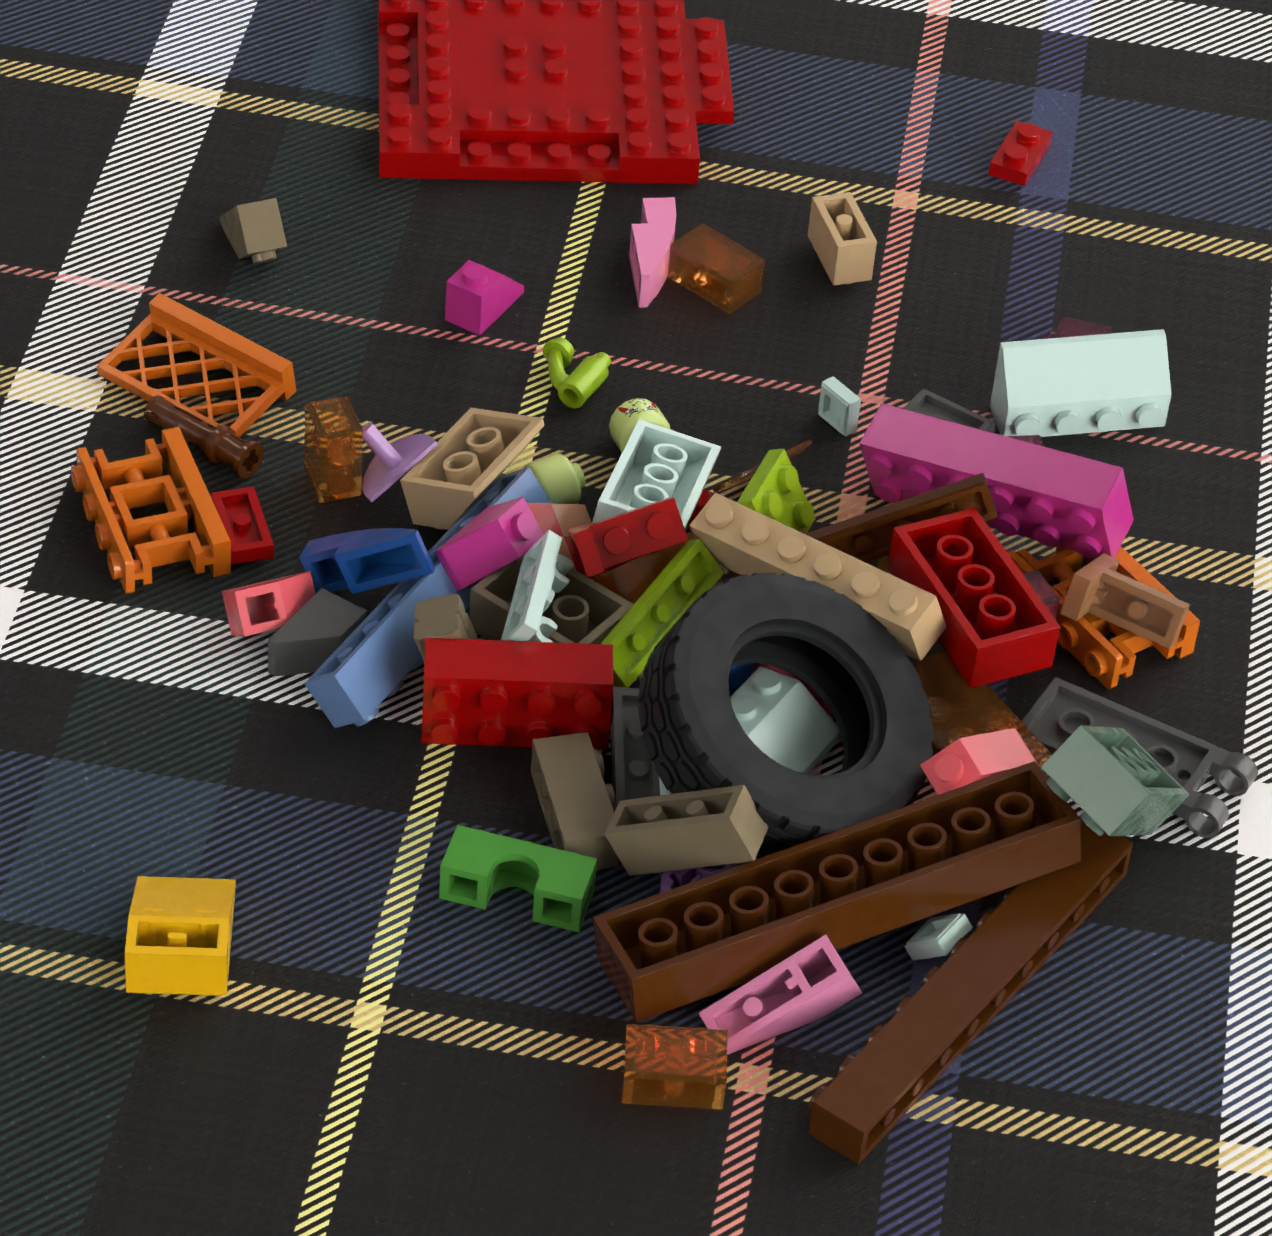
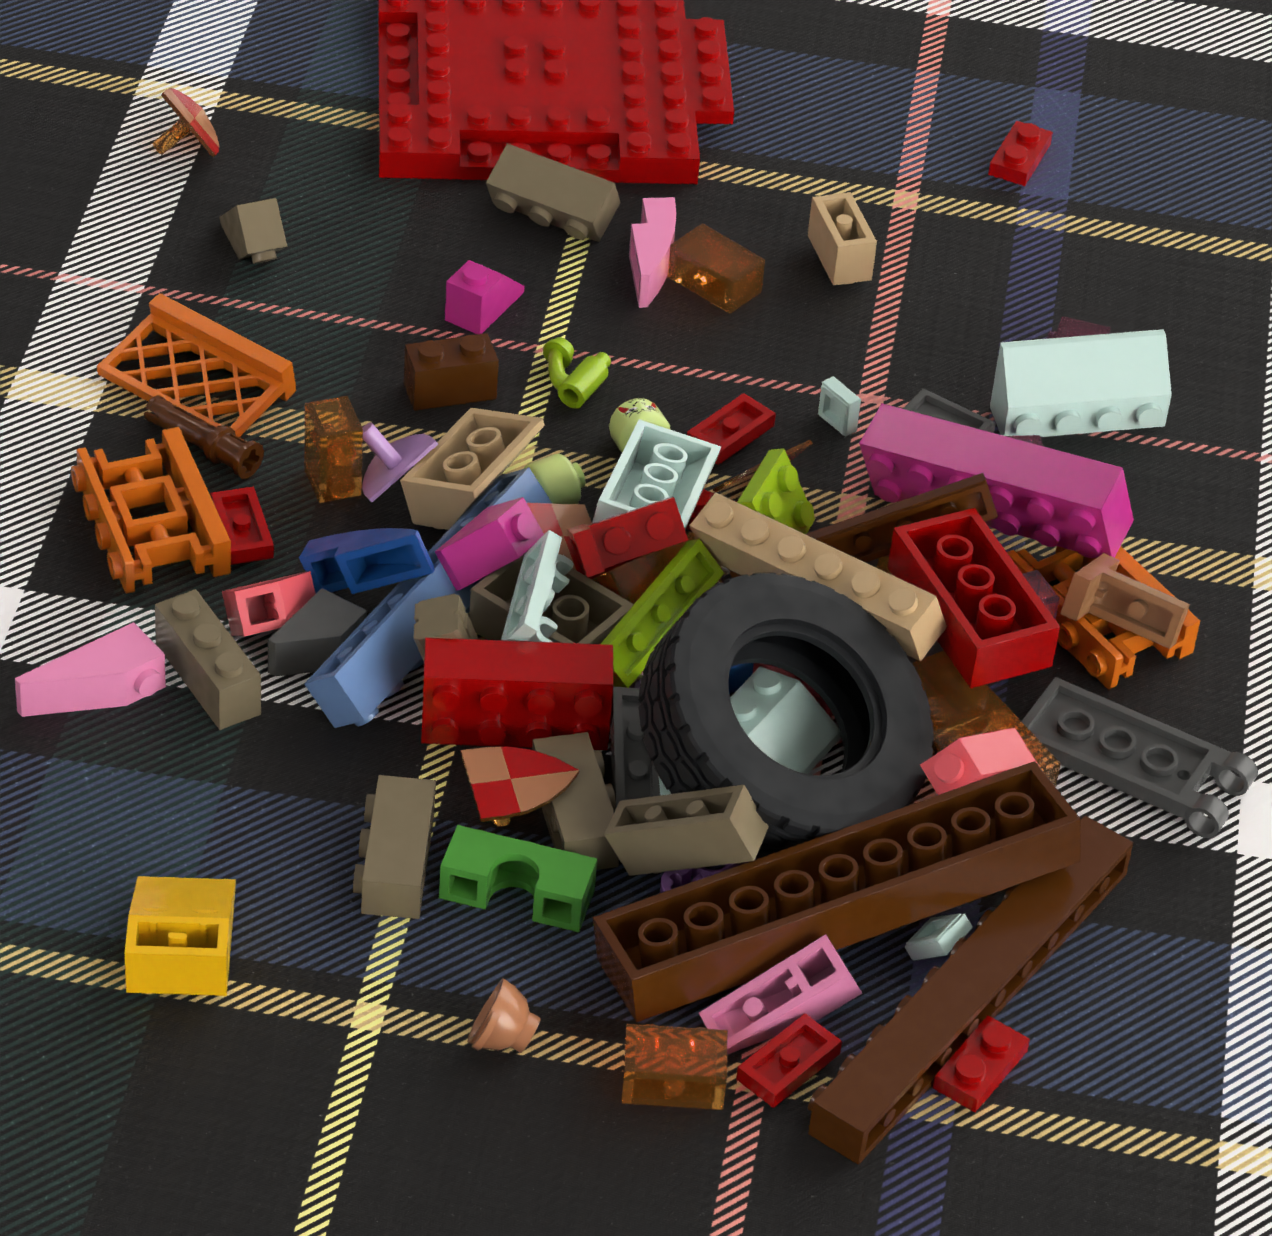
sand green brick [1041,725,1190,836] -> none
none -> bright pink slope [15,622,166,717]
none -> shield [152,88,220,157]
none -> dark tan brick [155,589,261,730]
none -> dark tan brick [353,775,436,919]
none -> reddish brown brick [404,333,499,411]
none -> shield [461,746,579,826]
none -> nougat piece [467,978,541,1053]
none -> dark tan brick [486,143,621,242]
none -> red plate [687,393,776,465]
none -> red plate [736,1013,842,1108]
none -> red plate [933,1015,1030,1113]

